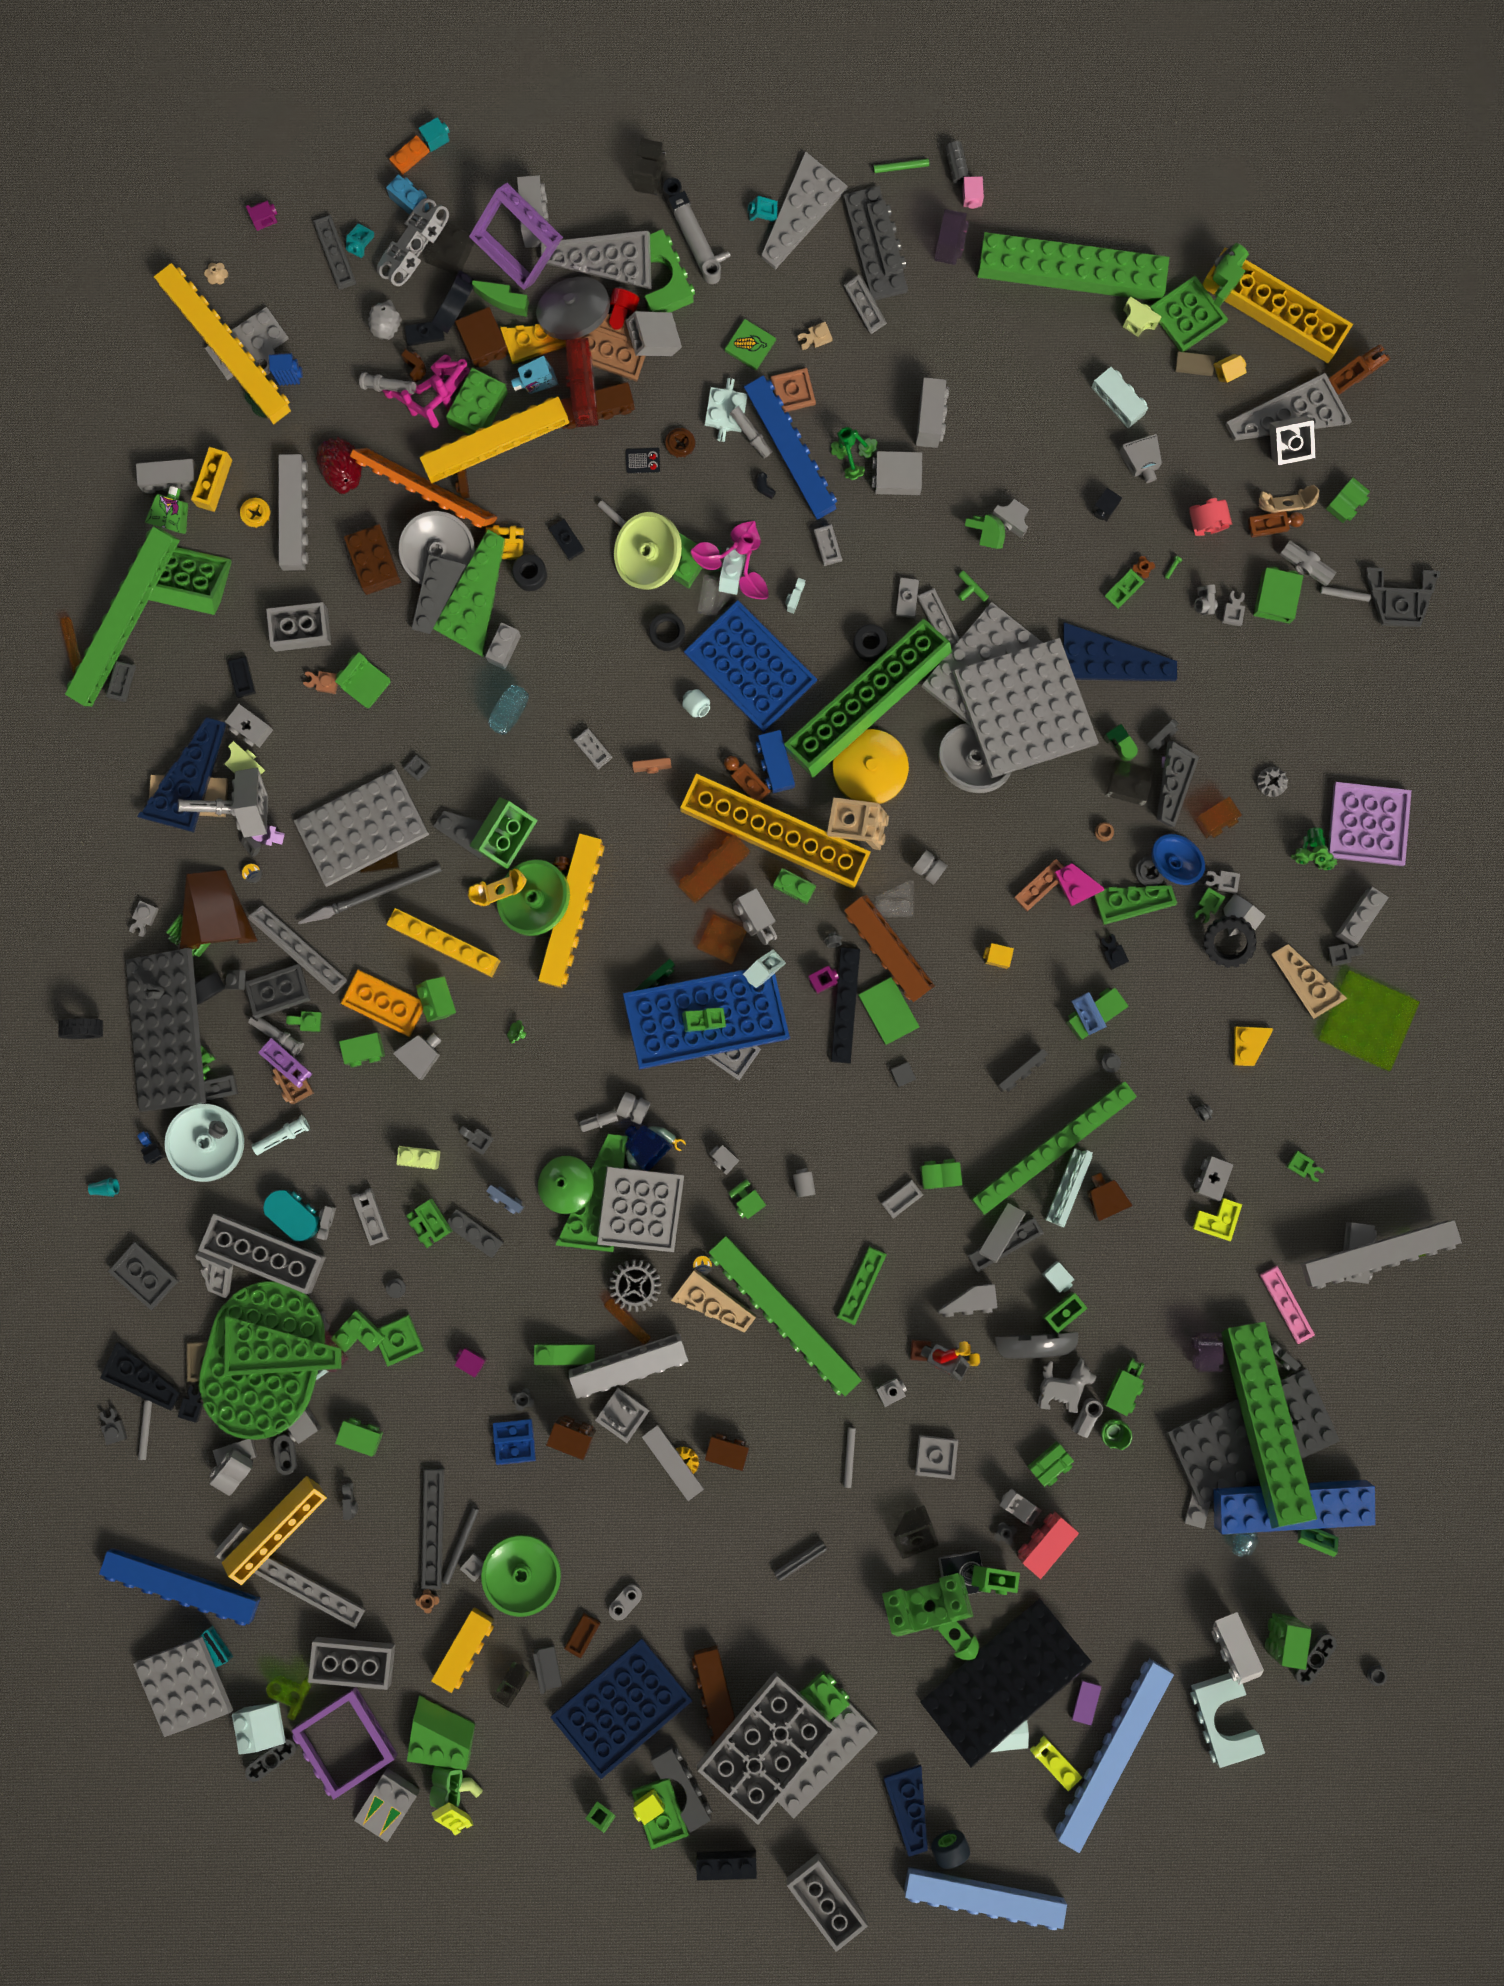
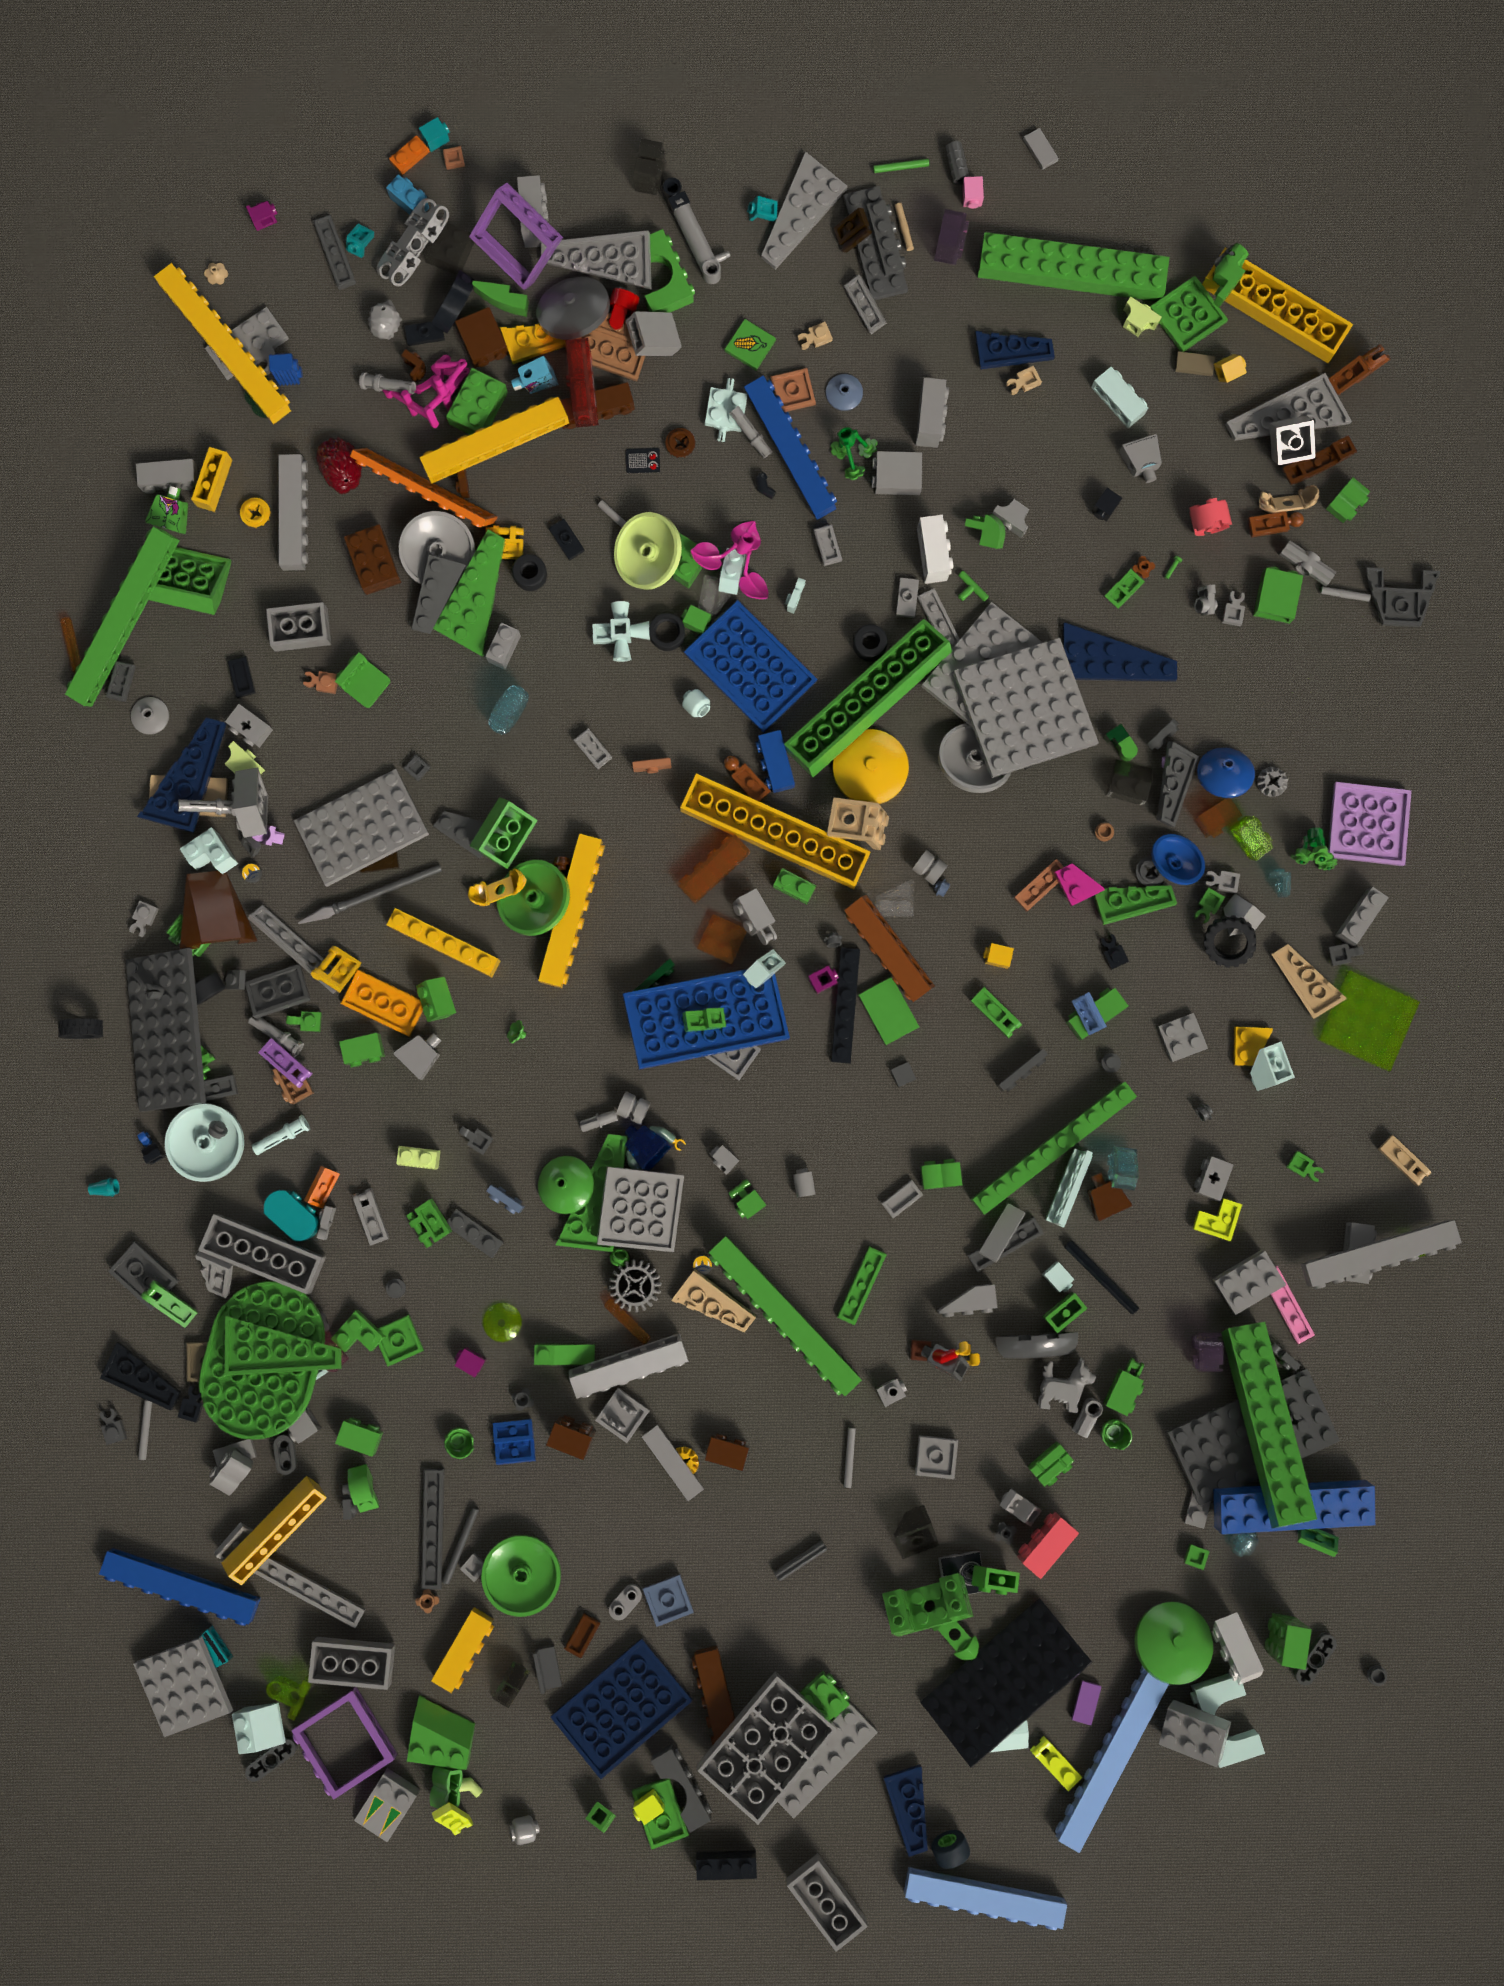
none -> light grey dish [131,697,169,735]
none -> bright green plate [141,1280,198,1328]
none -> light aqua brick [180,827,238,874]
none -> orange plate [304,1166,340,1209]
none -> yellow plate [311,946,361,993]
none -> bright green brick [348,1464,379,1513]
none -> nougat tile [443,146,465,170]
none -> bright green hair [444,1427,474,1459]
none -> clear neon green dish [483,1303,522,1342]
none -> light grey head [509,1815,539,1845]
none -> light aqua brick [593,601,650,662]
none -> bright green plate [610,1249,629,1267]
none -> sand blue plate [643,1574,694,1627]
none -> bright green brick [681,605,712,635]
none -> sand blue dish [826,374,863,411]
none -> dark brown plate [834,208,872,253]
none -> tan piece [895,203,914,251]
none -> white brick [917,515,953,584]
none -> sand blue plate [934,879,950,897]
none -> bright green plate [970,987,1022,1039]
none -> dark blue wing [975,331,1055,370]
none -> tan plate [1006,366,1042,395]
none -> light grey tile [1023,128,1059,170]
none -> black axle [1064,1240,1139,1314]
none -> clear light blue brick [1107,1146,1139,1190]
none -> bright green dish [1135,1602,1213,1685]
none -> light grey plate [1157,1013,1208,1062]
none -> light grey brick [1159,1700,1231,1767]
none -> bright green plate [1184,1543,1210,1570]
none -> blue dish [1197,748,1255,798]
none -> light grey brick [1212,1249,1286,1315]
none -> clear neon green brick [1229,816,1273,861]
none -> light aqua slope [1250,1042,1295,1091]
none -> clear light blue bracket [1268,869,1291,898]
none -> reddish brown slope [1282,435,1357,485]
none -> tan plate [1378,1135,1431,1187]

